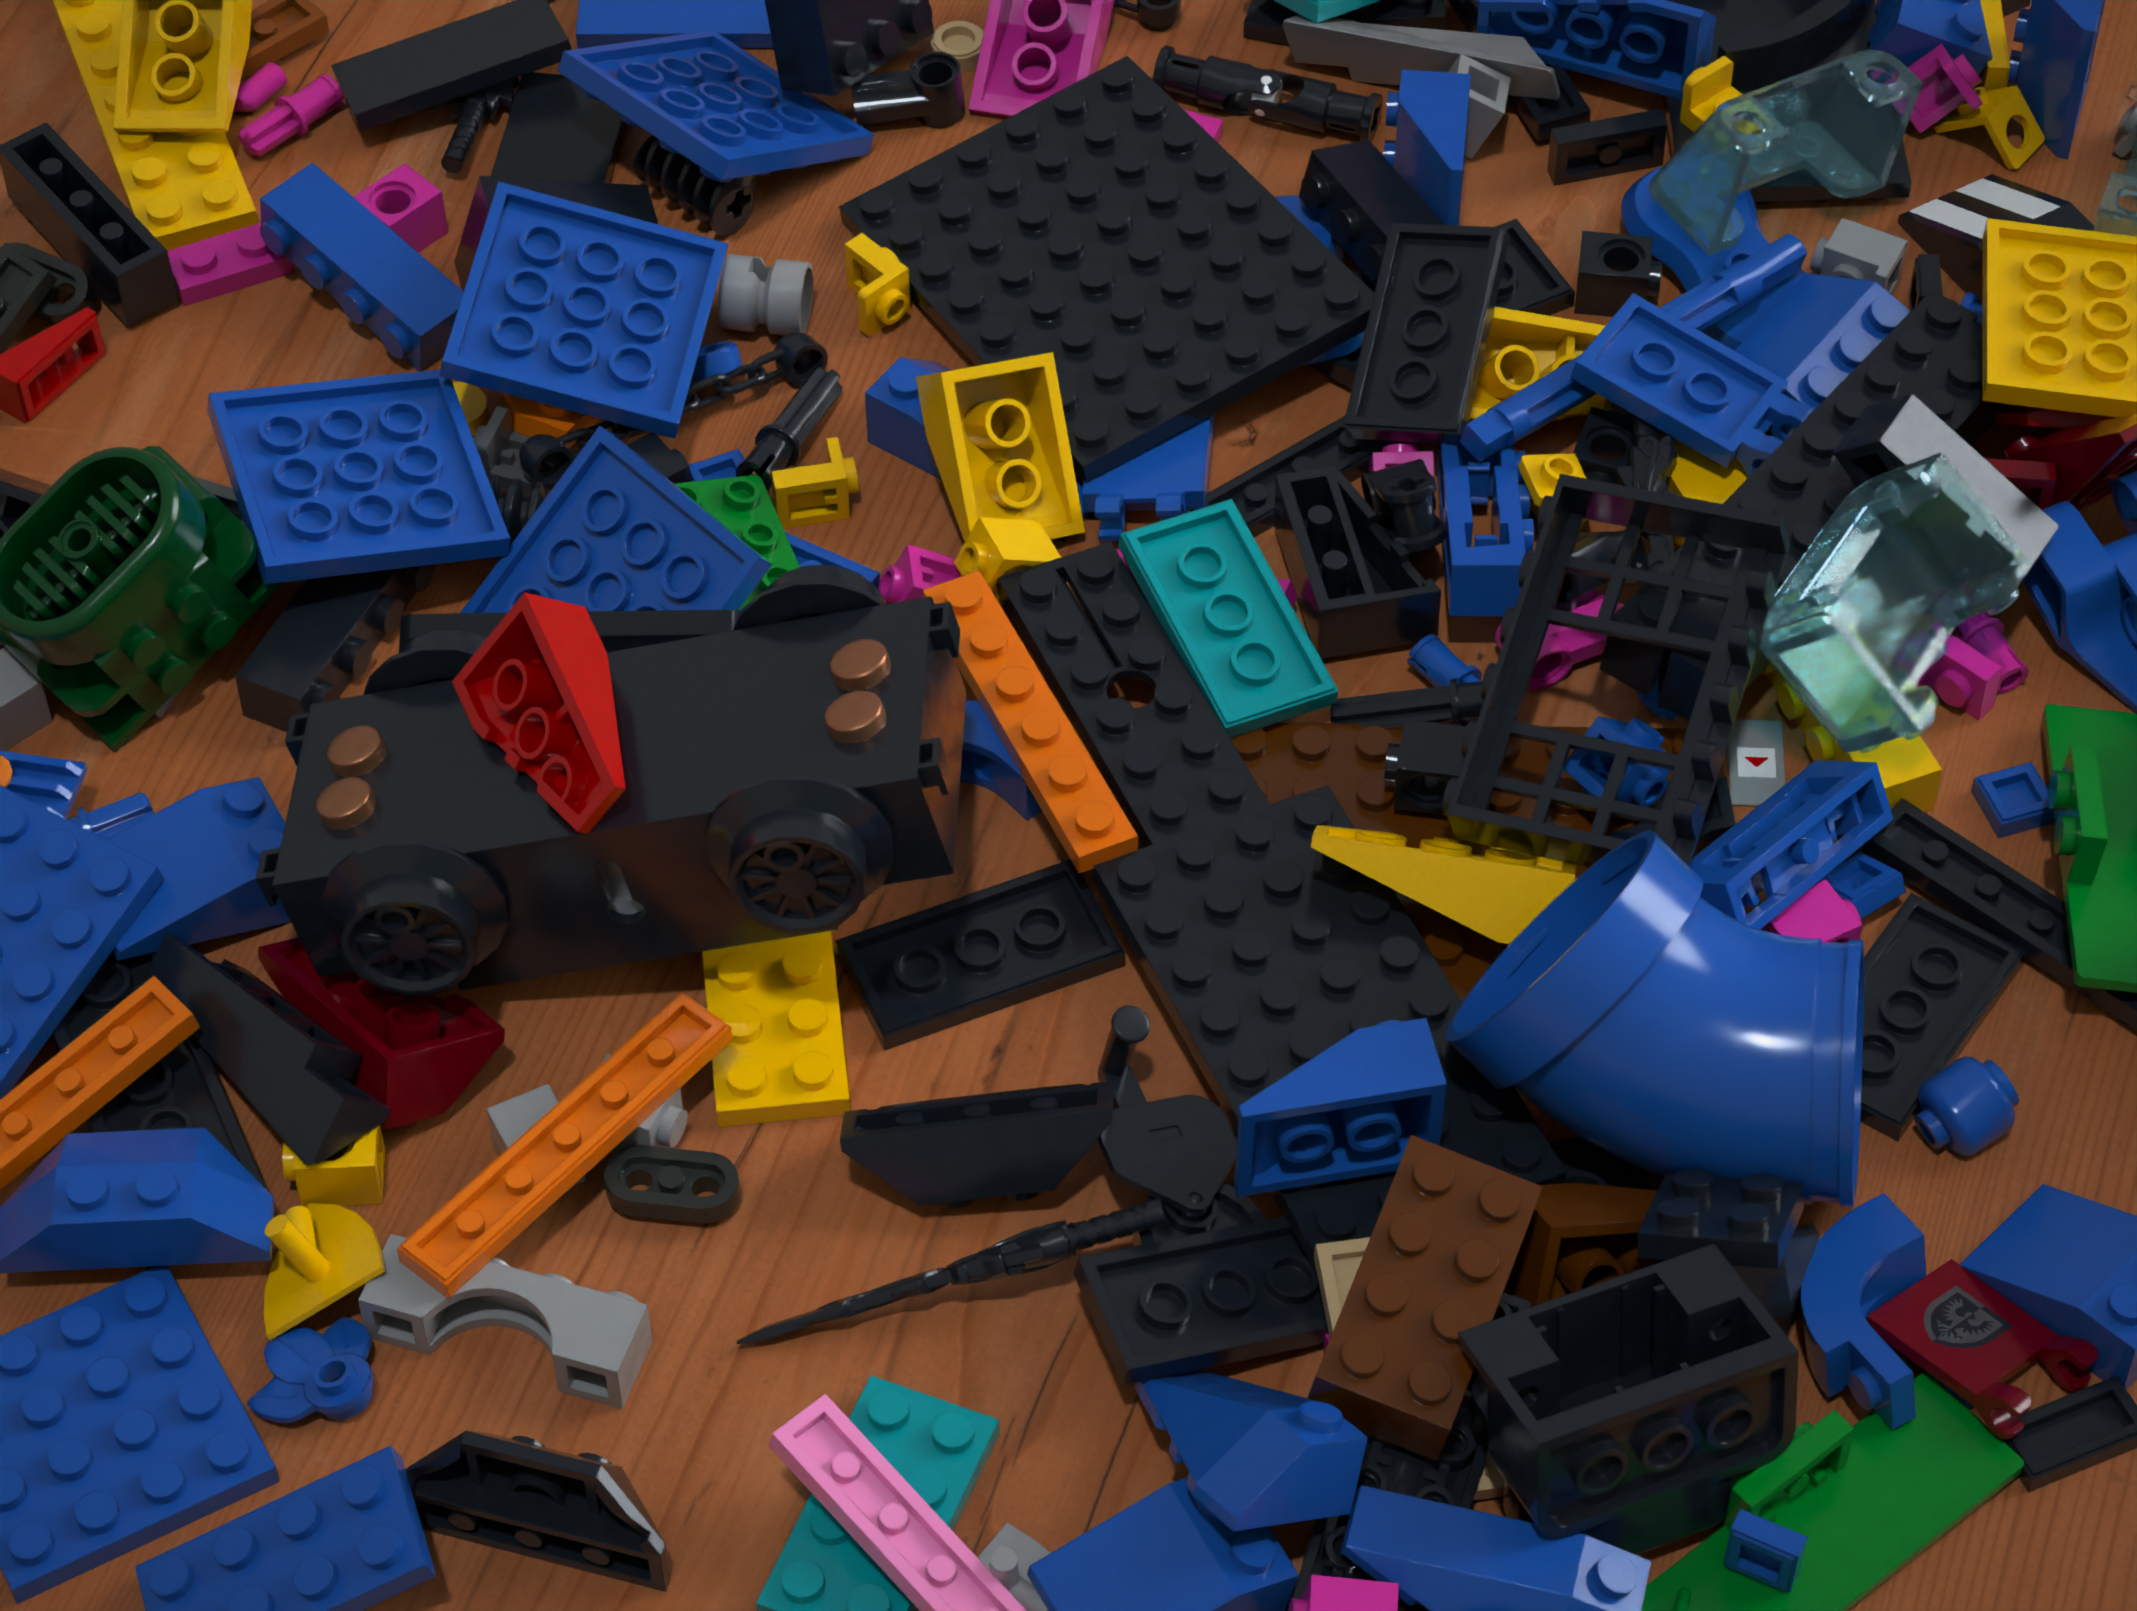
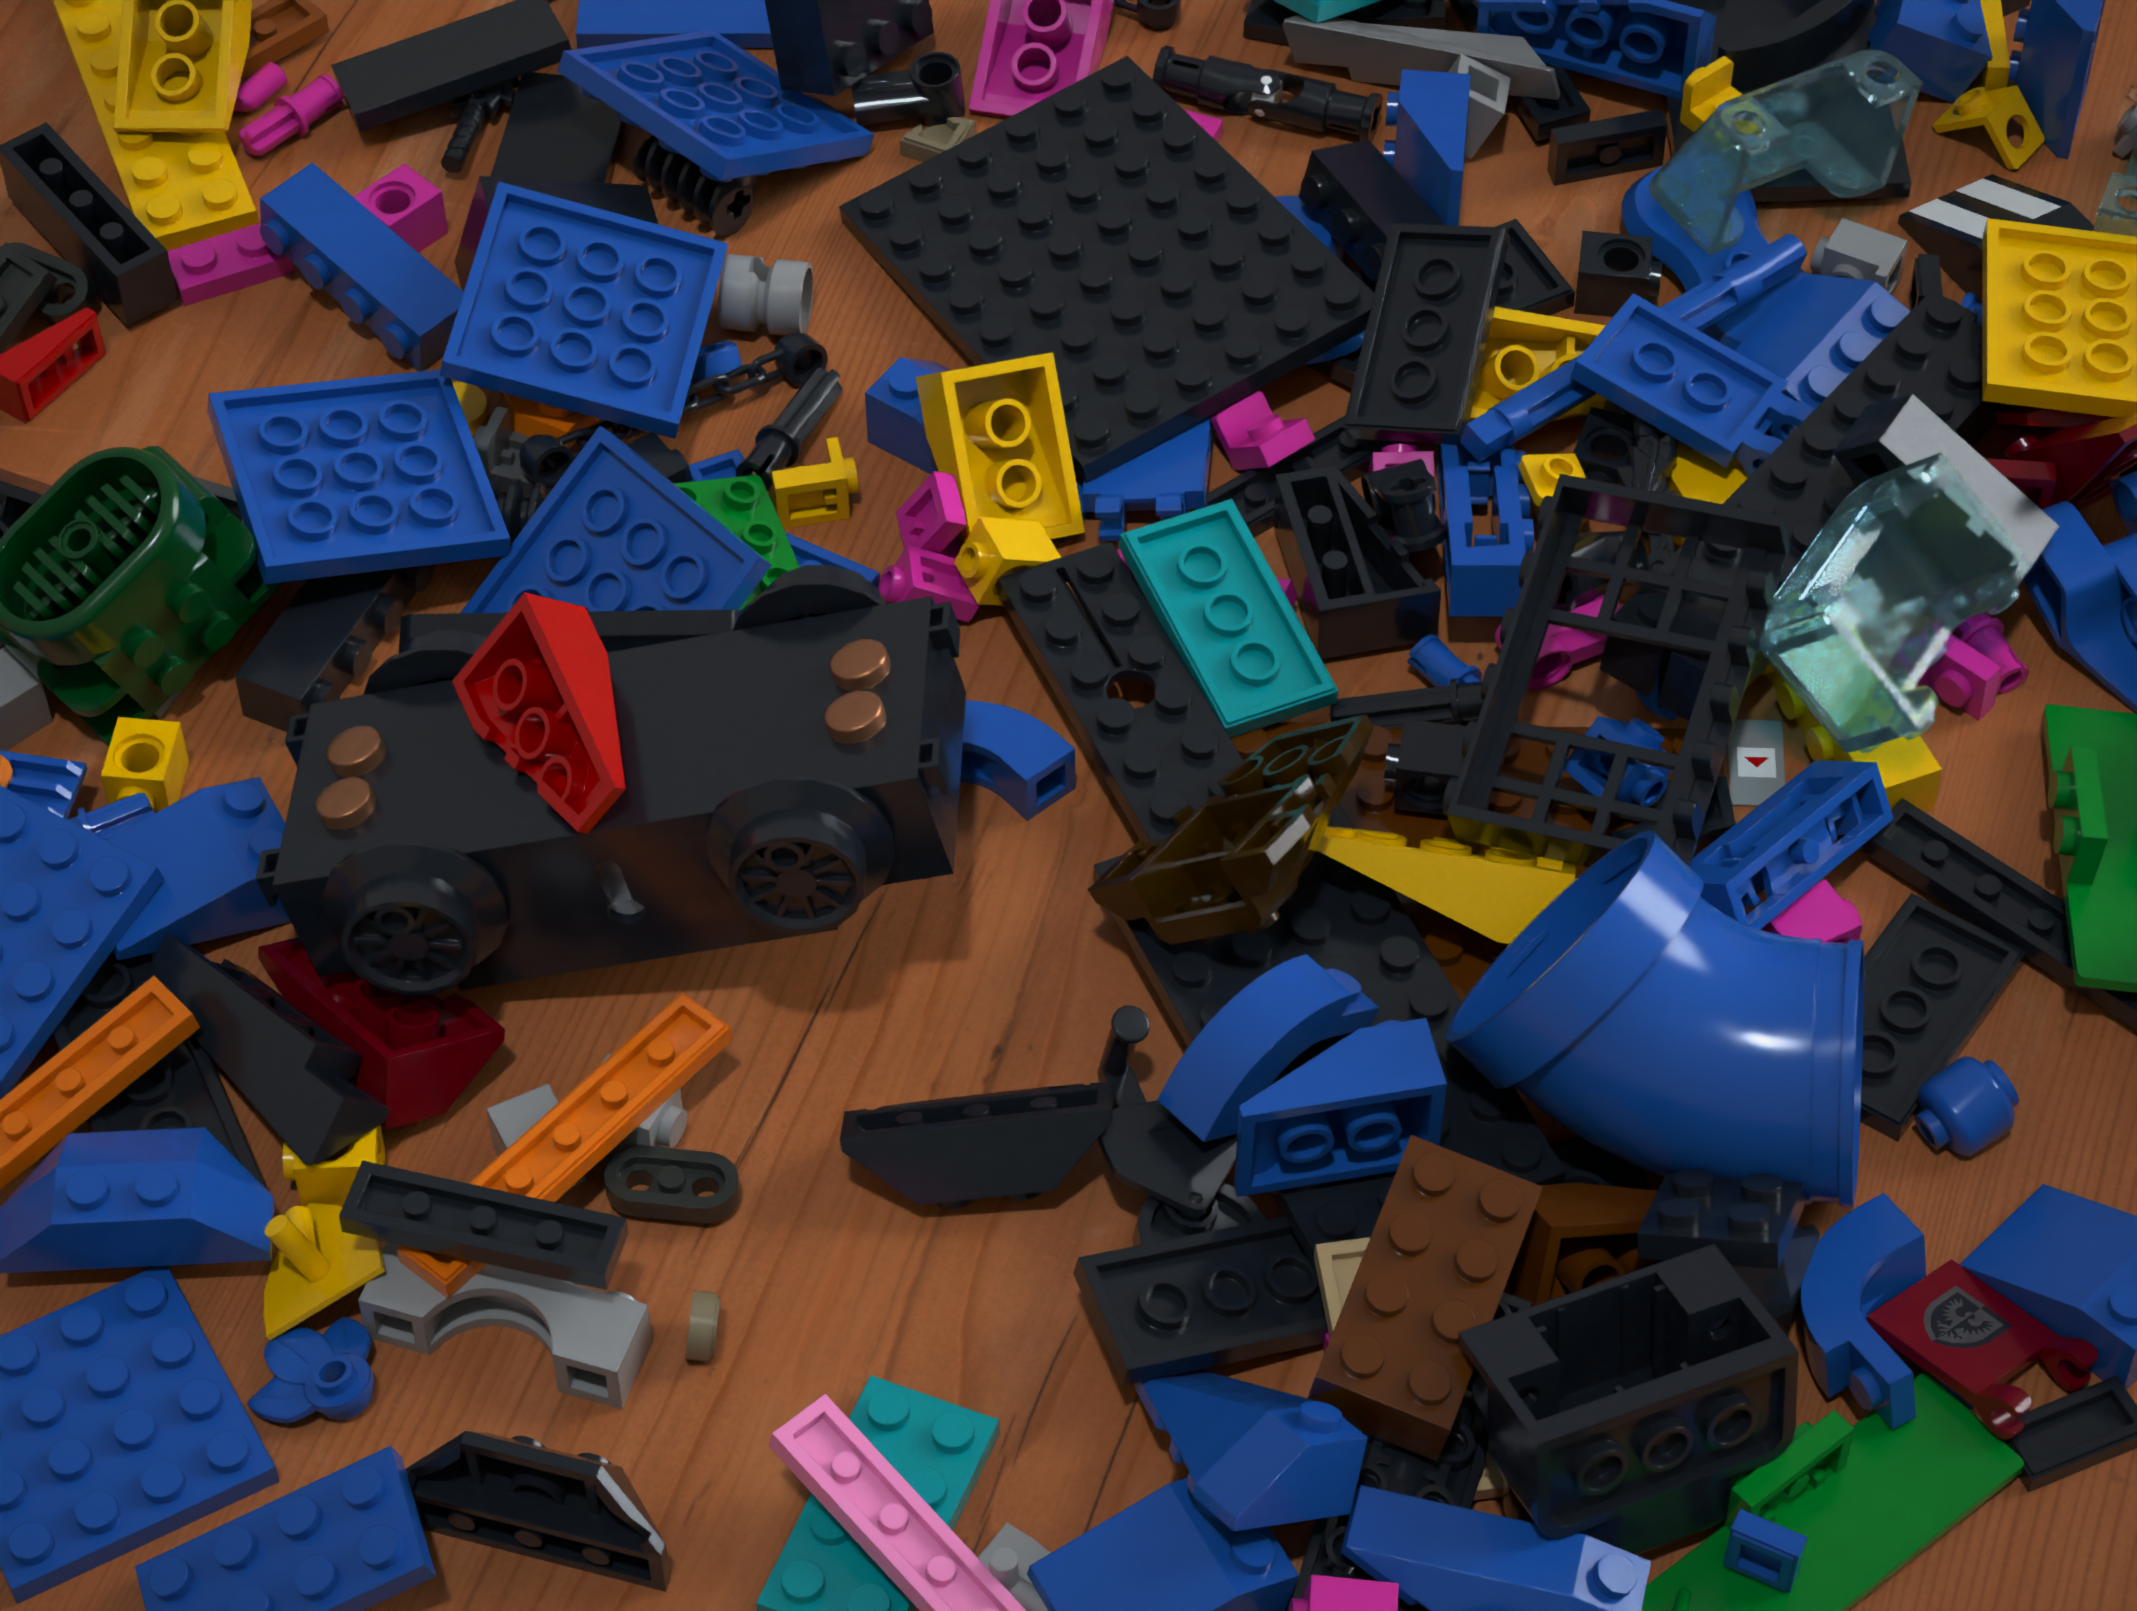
yellow plate [702,931,850,1127] -> none
black sword [737,1198,1168,1344] -> none
black tile [835,859,1125,1051] -> none
yellow bracket [844,233,911,337] -> none
orange plate [922,570,1138,873] -> none
tan tile [930,21,984,73] -> none
blue tile [1817,852,1906,919] -> none
dark pink bracket [1885,43,1983,133] -> none
blue tile [1971,762,2055,838] -> none
none -> yellow brick [101,717,189,813]
none -> black plate [339,1161,628,1290]
none -> dark tan tile [685,1290,721,1362]
none -> dark pink bracket [896,471,967,559]
none -> dark tan tile [900,117,976,162]
none -> dark brown wedge [1088,714,1374,945]
none -> blue arch [1157,954,1380,1142]
none -> dark pink bracket [1211,391,1316,470]

